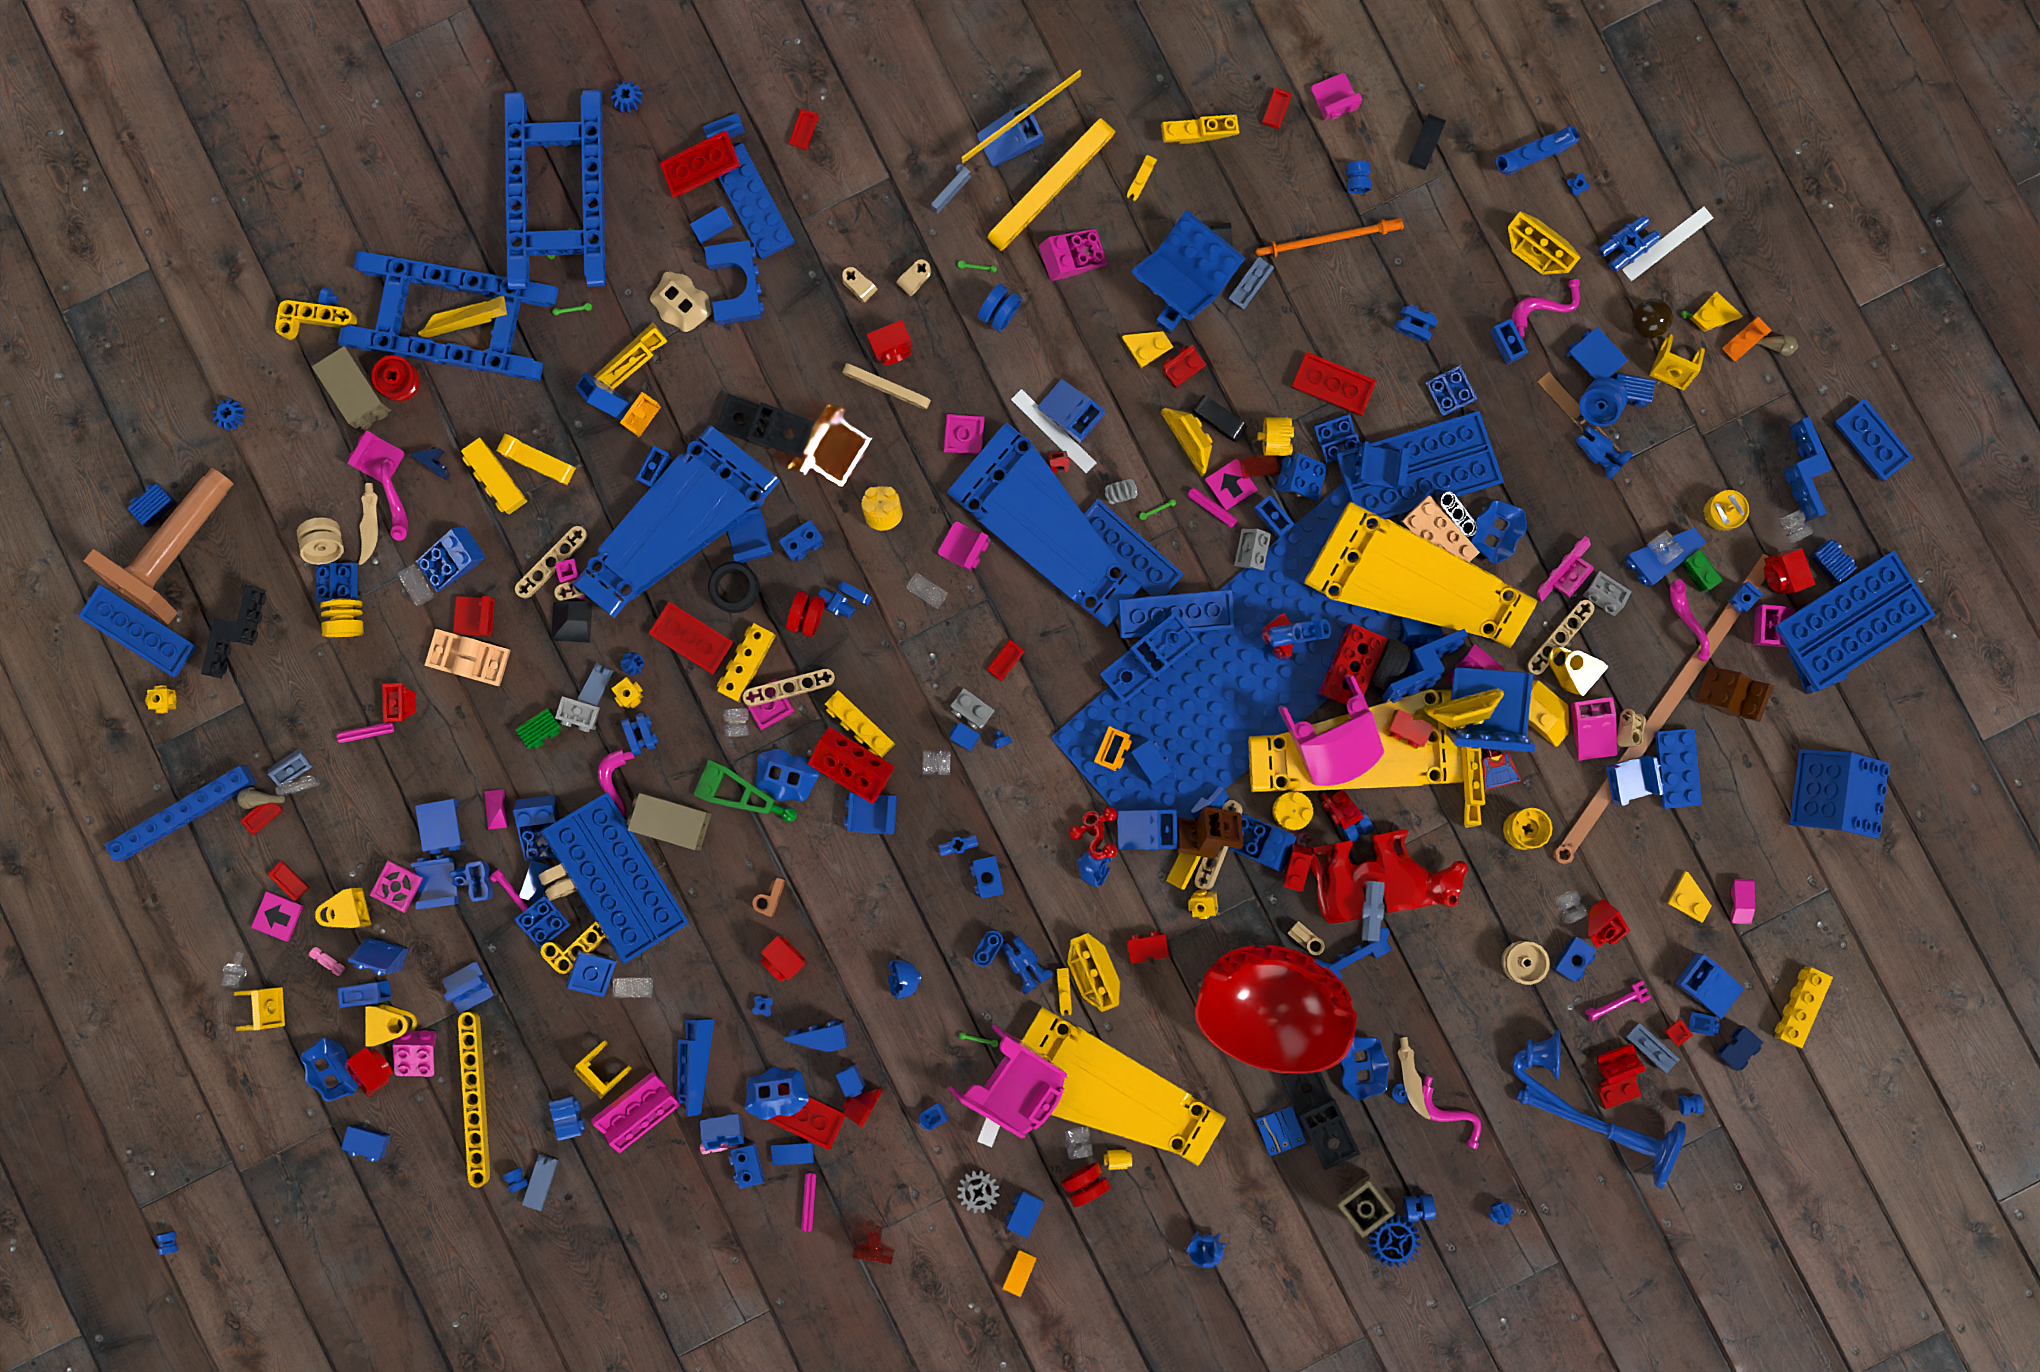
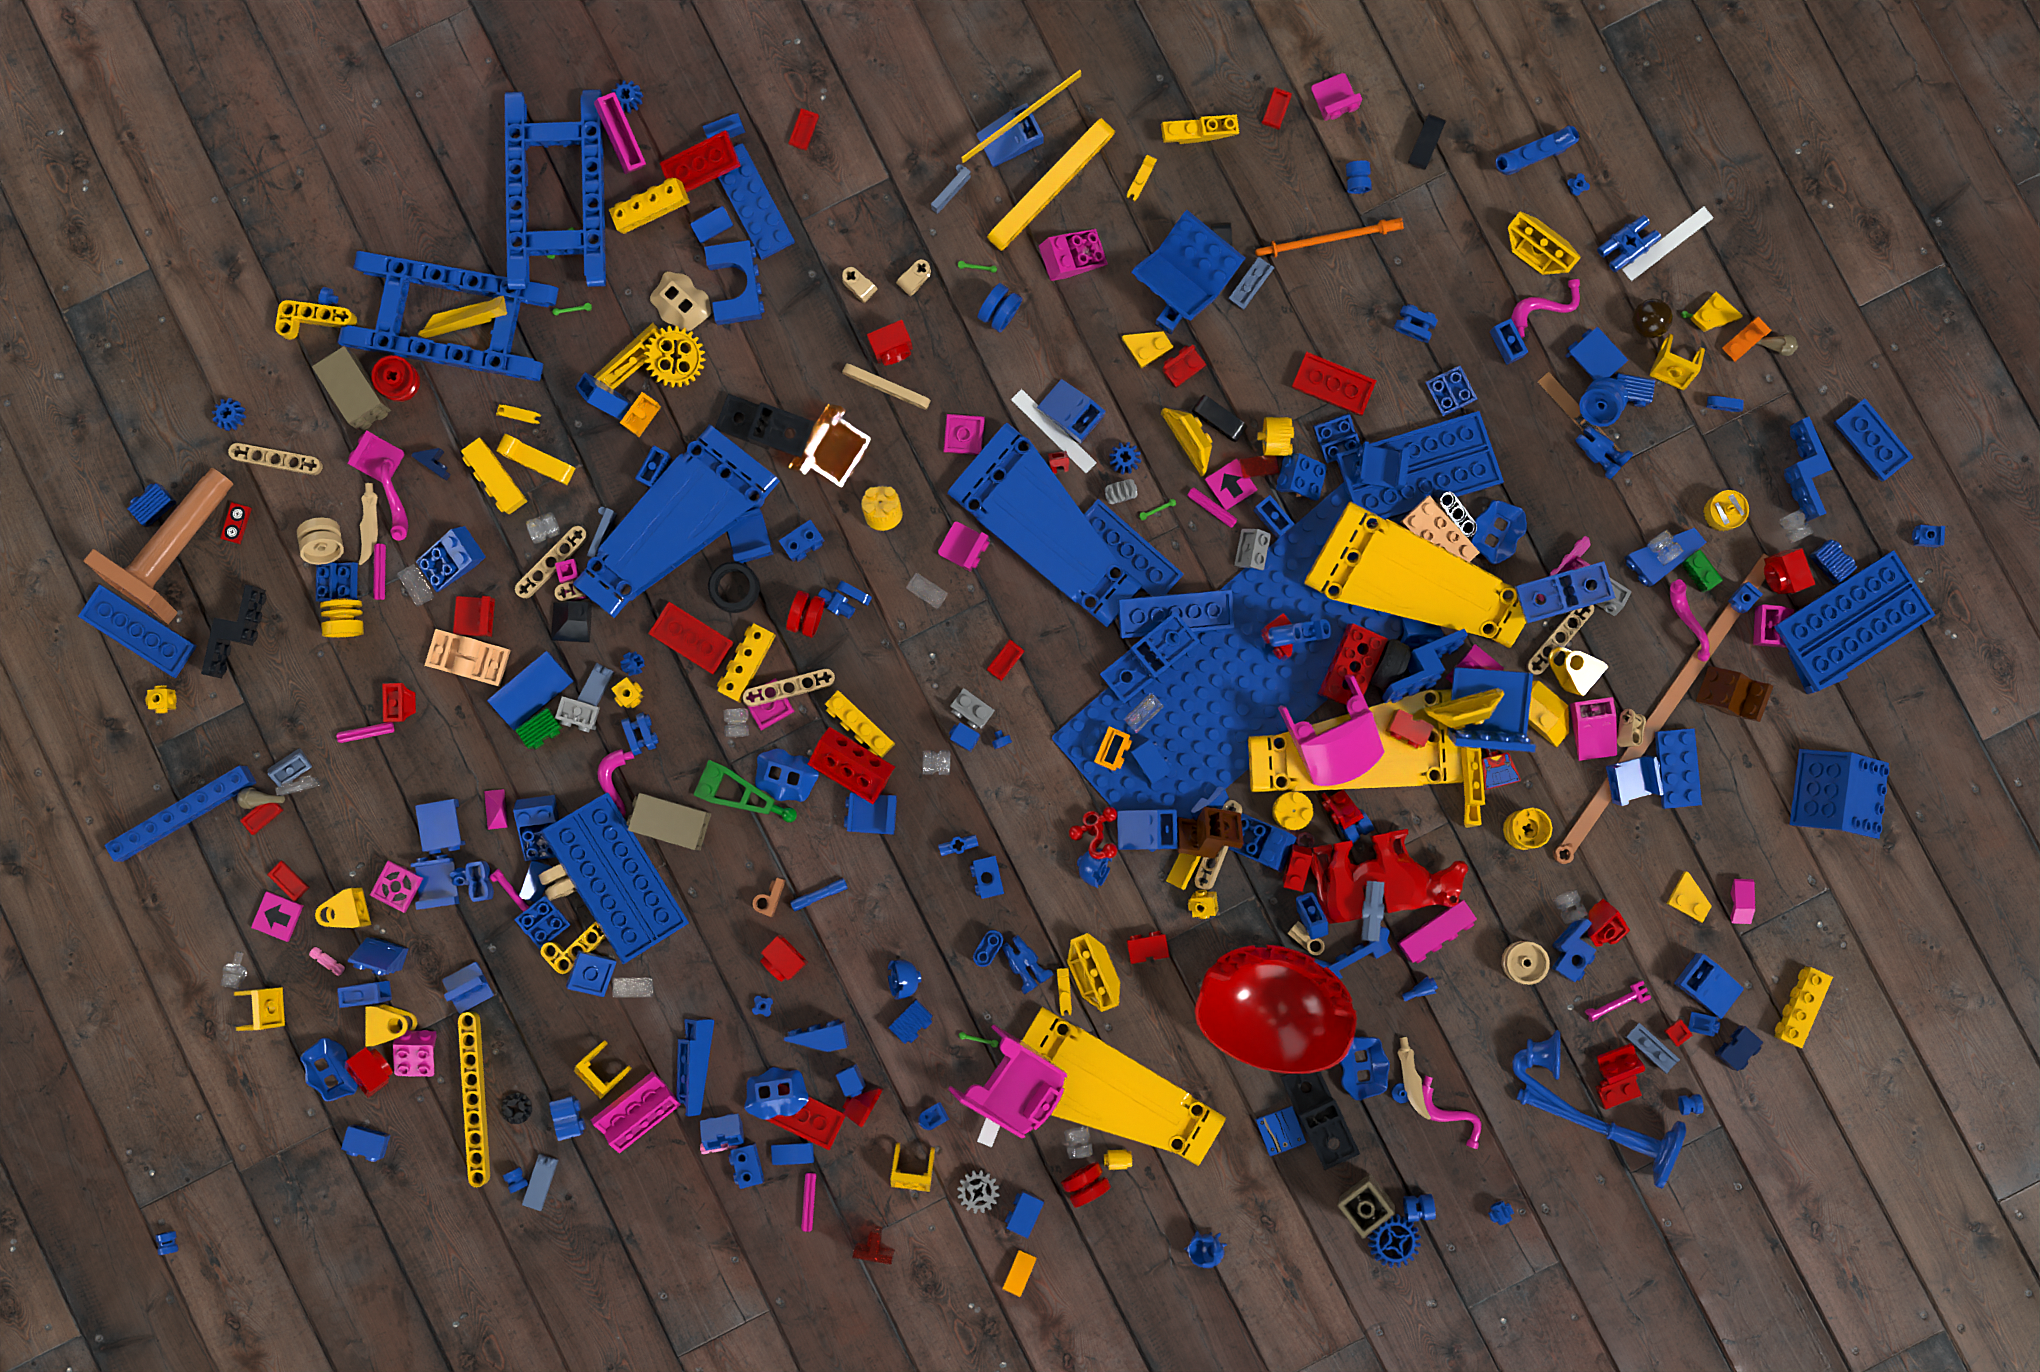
none -> tile [220,502,252,545]
none -> tan beam [228,443,323,475]
none -> dark pink axle [373,544,386,600]
none -> blue slope [487,651,574,730]
none -> yellow piece [496,404,541,424]
none -> black gear [500,1093,532,1124]
none -> clear wheel [526,512,561,544]
none -> sand blue hinge [587,507,617,558]
none -> dark pink brick [594,92,646,174]
none -> yellow brick [609,178,690,234]
none -> yellow gear [643,326,706,388]
none -> blue piece [790,878,848,911]
none -> blue brick [888,999,933,1044]
none -> yellow hose [891,1142,935,1192]
none -> blue gear [1109,442,1141,475]
none -> clear plate [1124,693,1164,733]
none -> blue brick [1296,892,1329,940]
none -> dark pink brick [1397,900,1477,963]
none -> blue cone [1402,976,1438,1002]
none -> blue bracket [1515,561,1616,624]
none -> blue tile [1552,918,1592,952]
none -> blue beam [1706,396,1744,412]
none -> blue brick [1912,525,1945,548]

